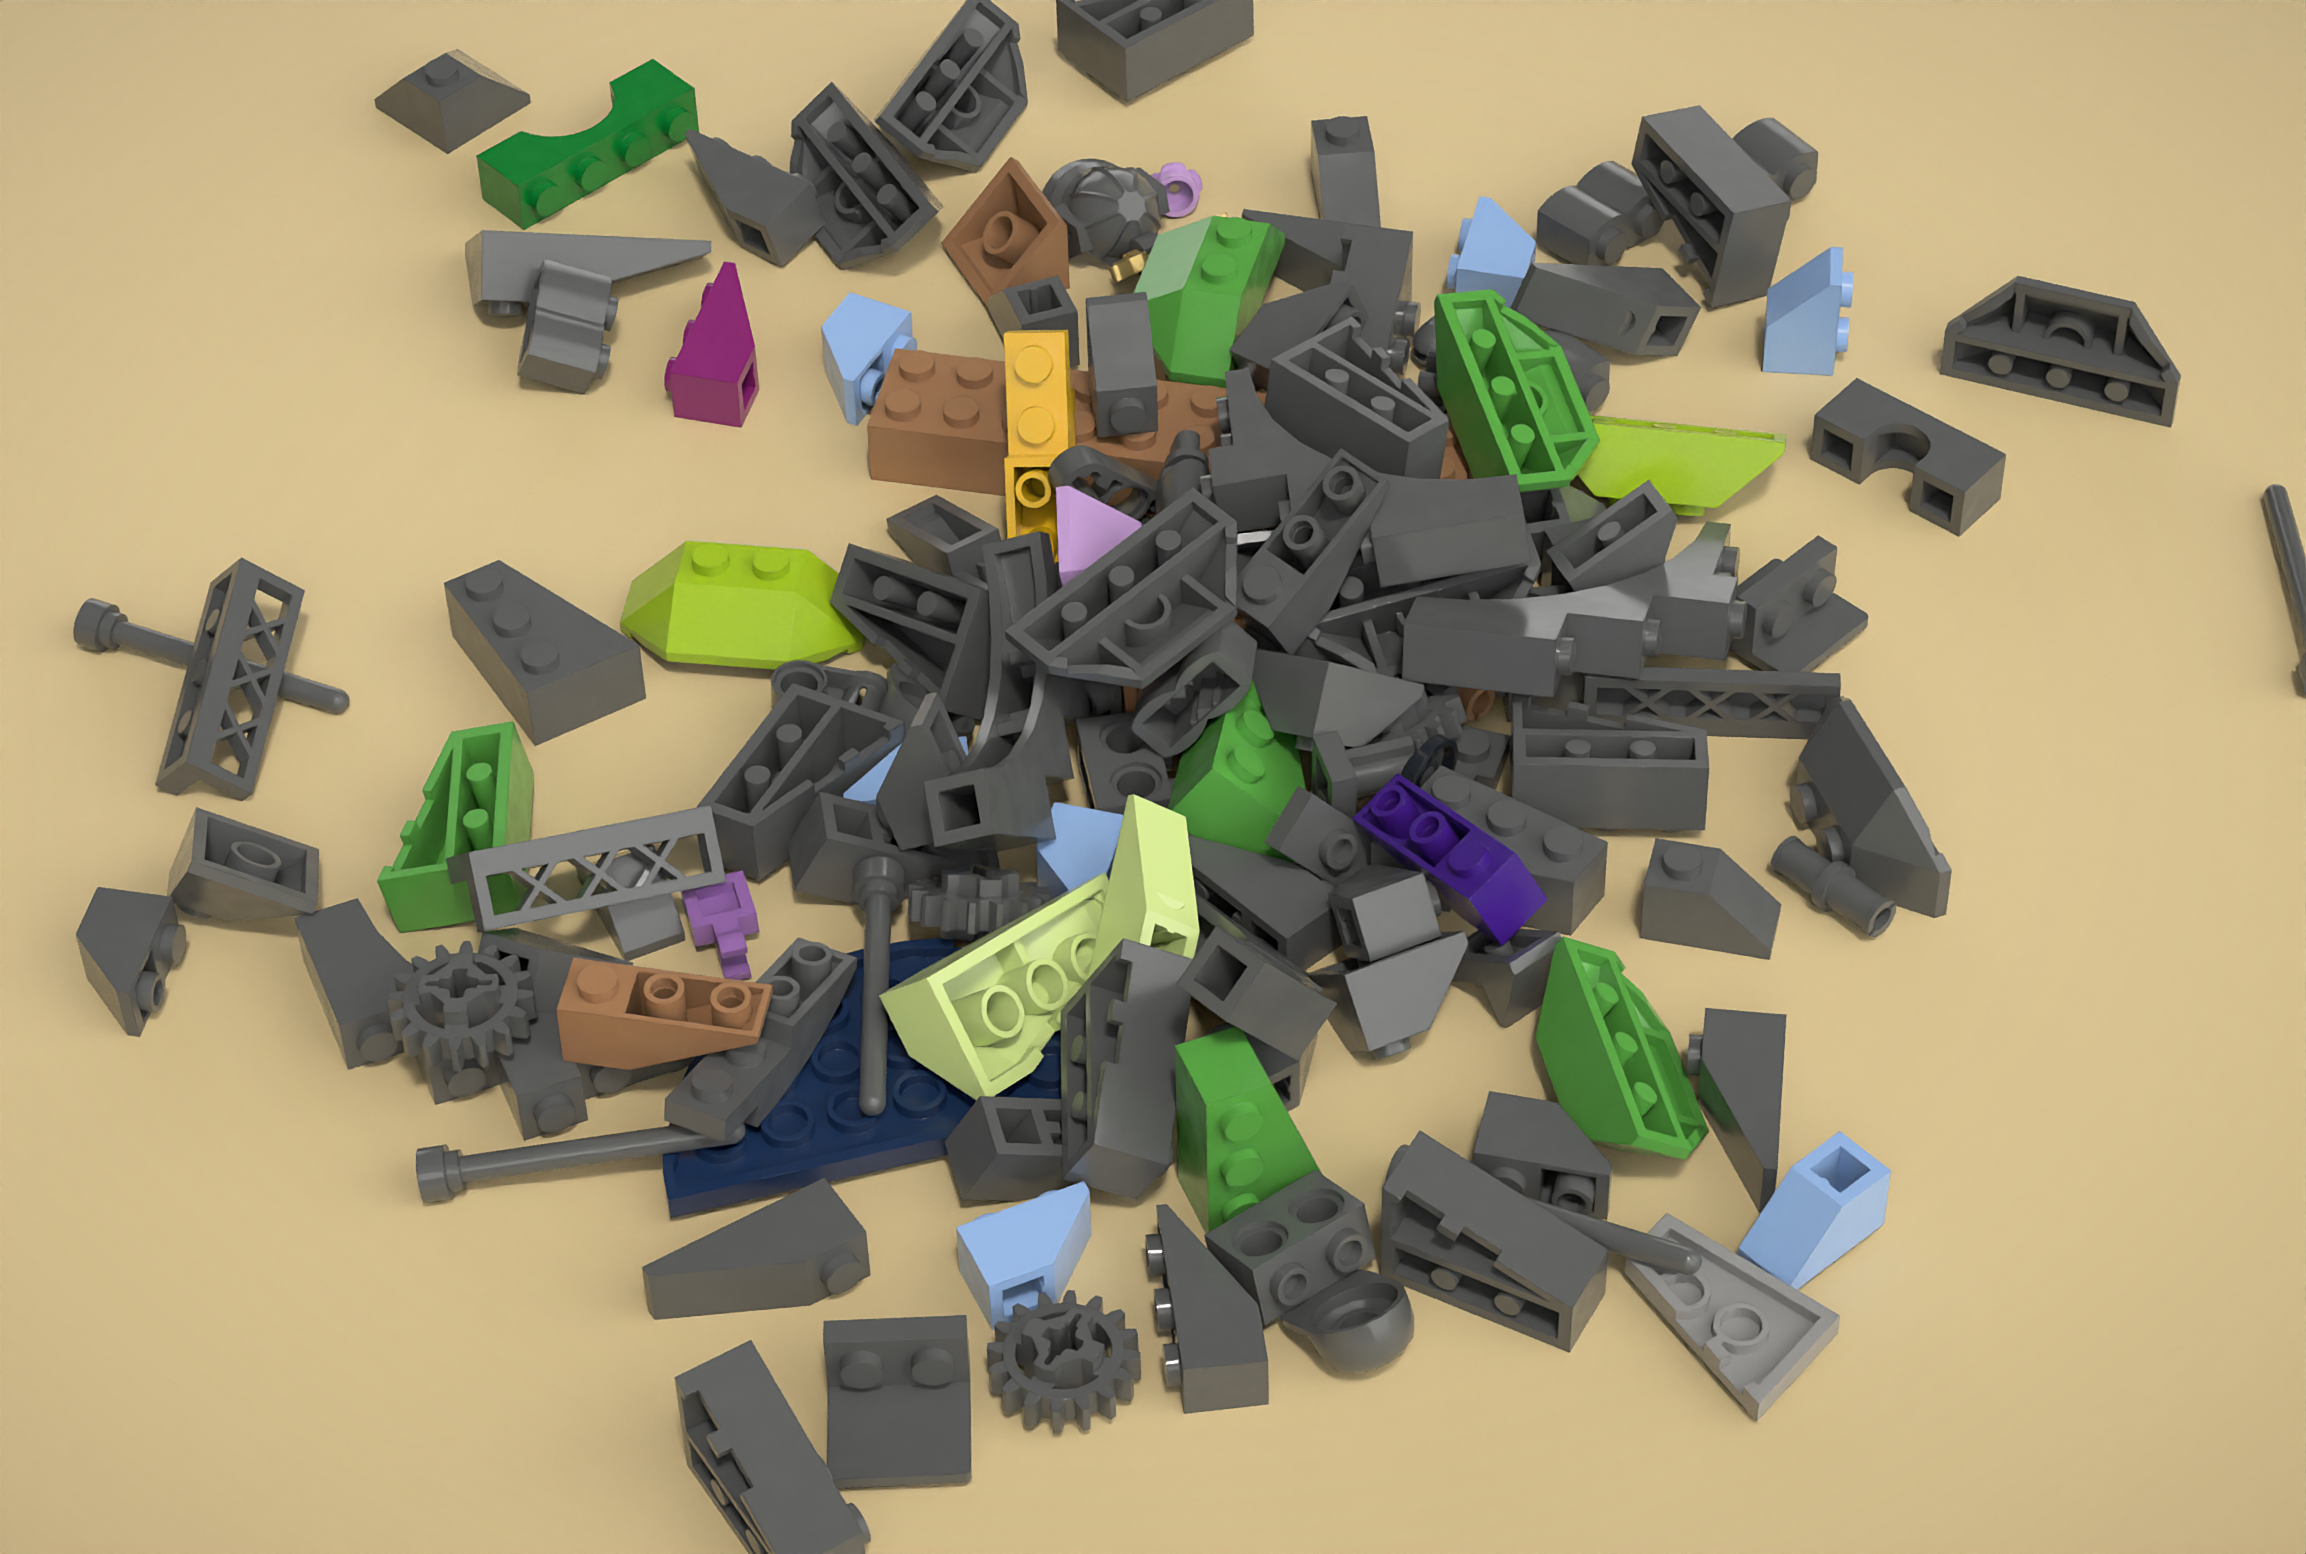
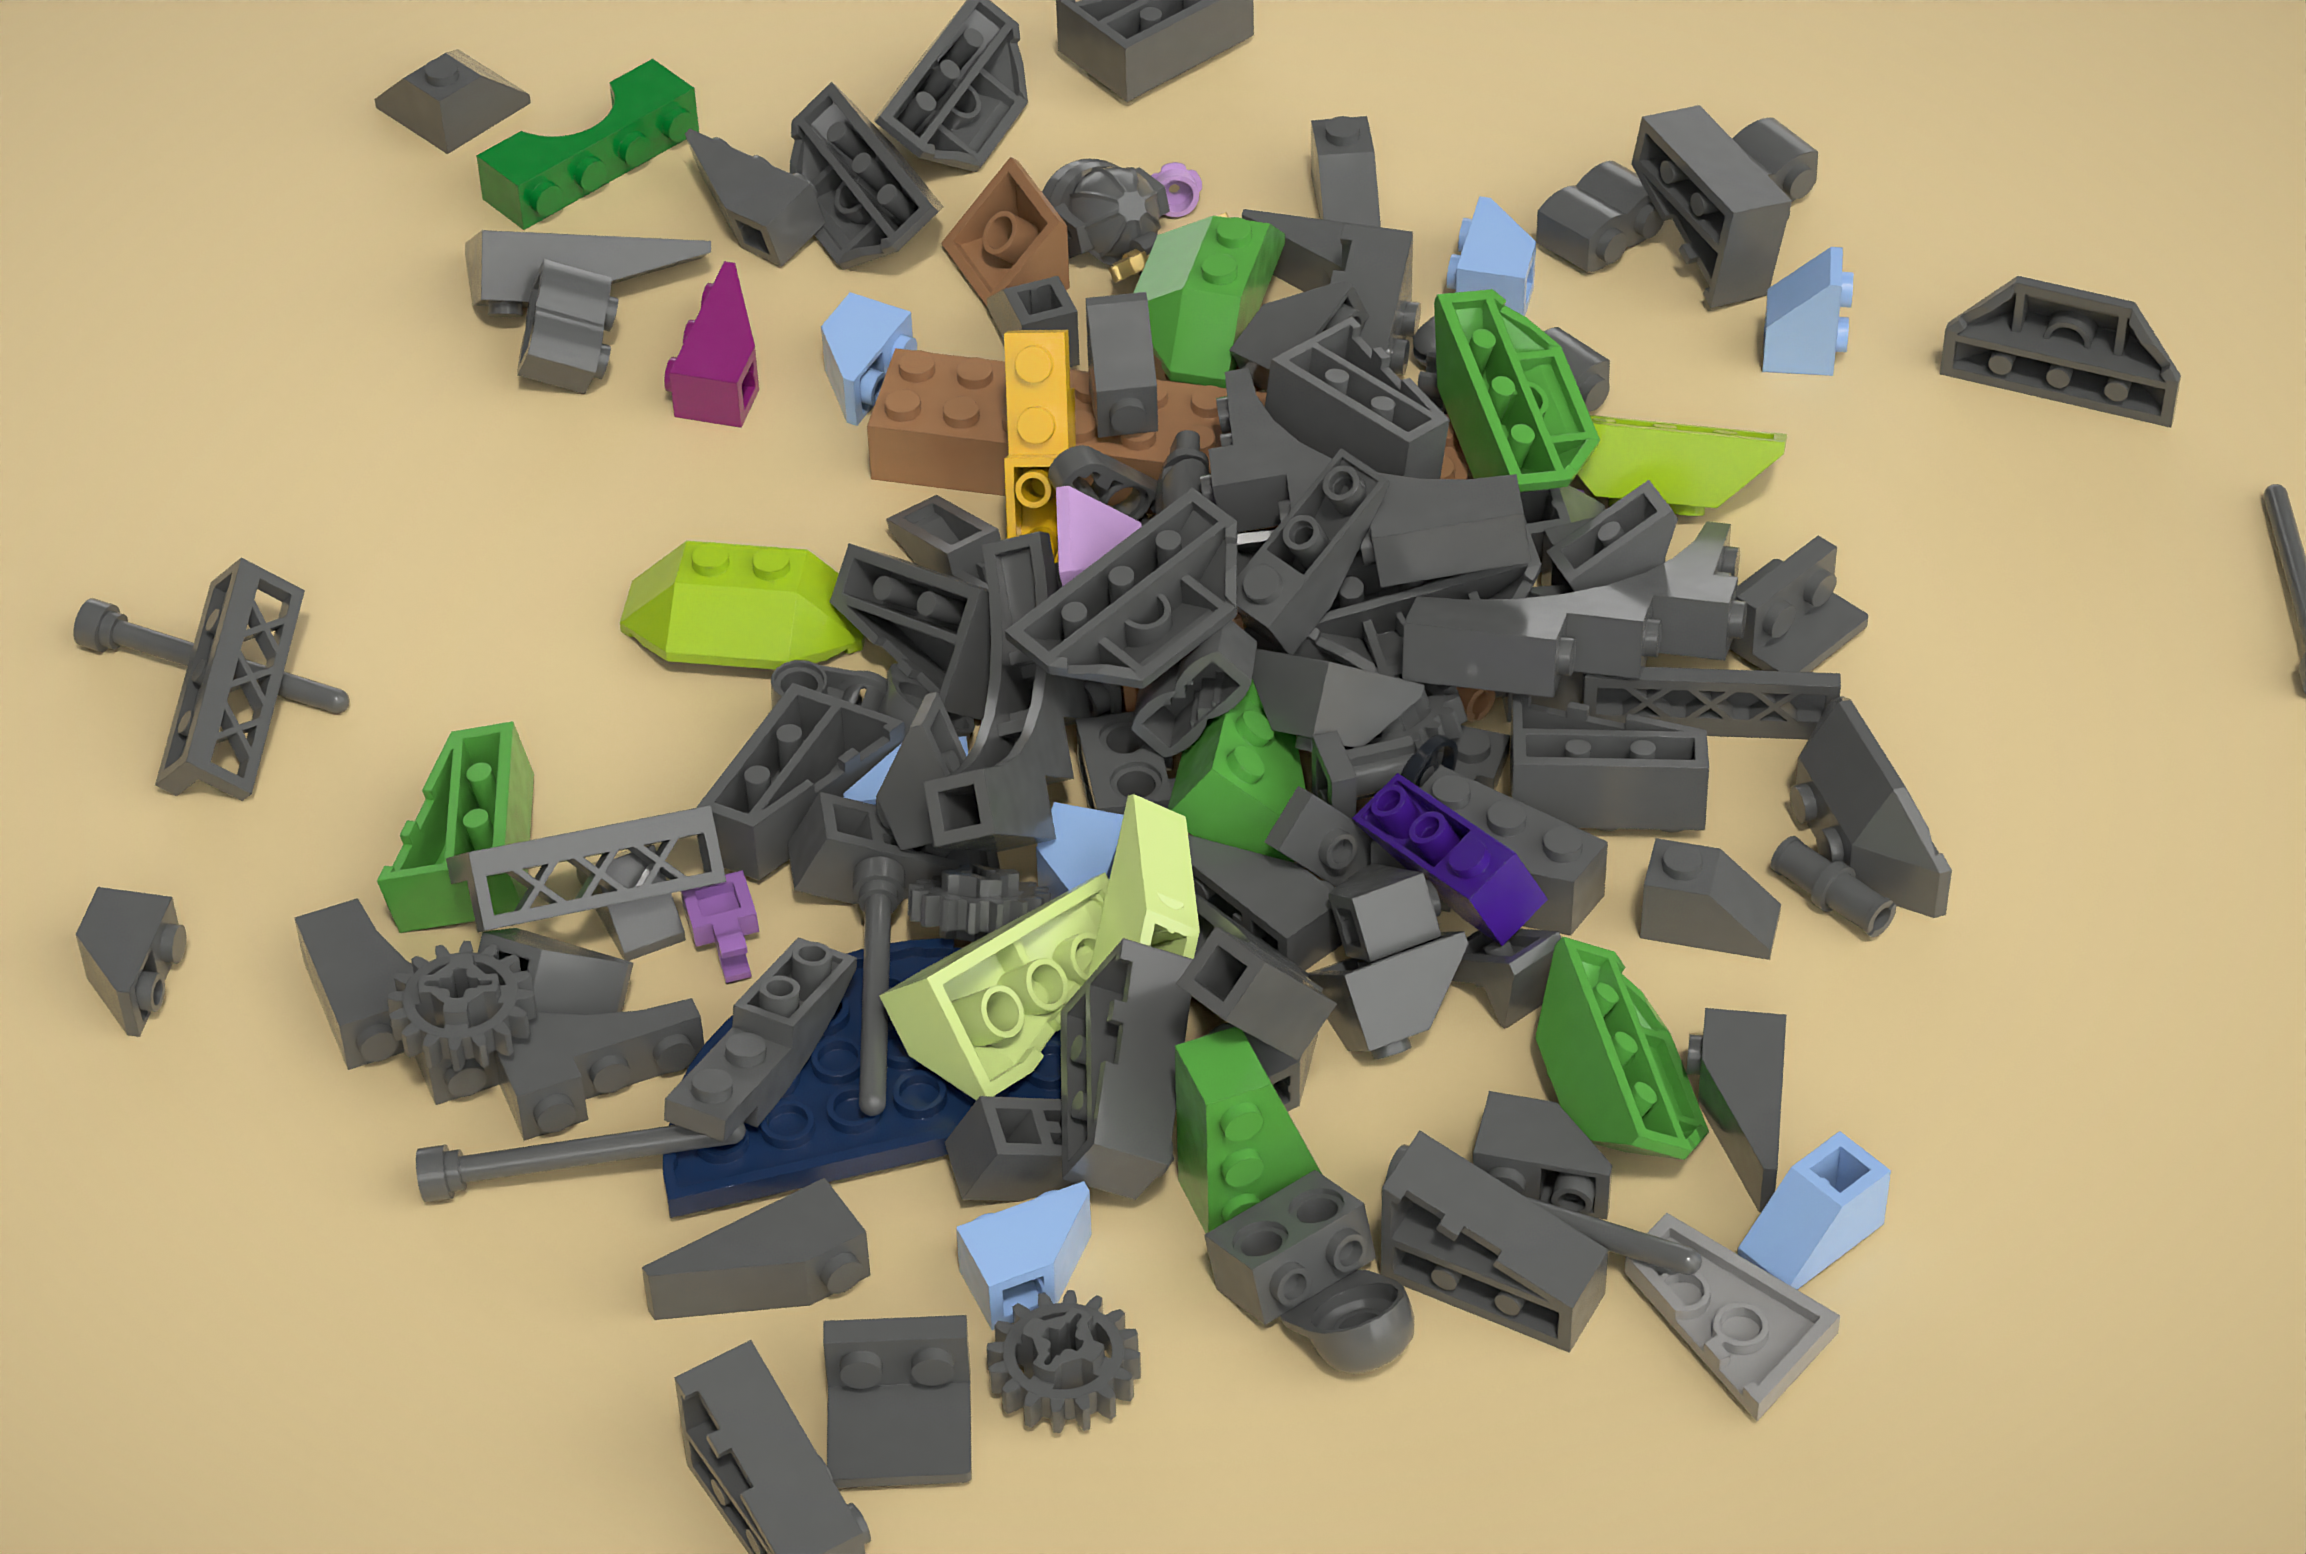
dark grey slope [167,807,319,921] -> none
dark grey wedge [444,560,646,746] -> none
medium nougat slope [557,957,773,1070] -> none
dark grey slope [1145,1204,1269,1414] -> none
dark grey slope [1510,262,1701,356] -> none
dark grey arch [1810,378,2006,537] -> none

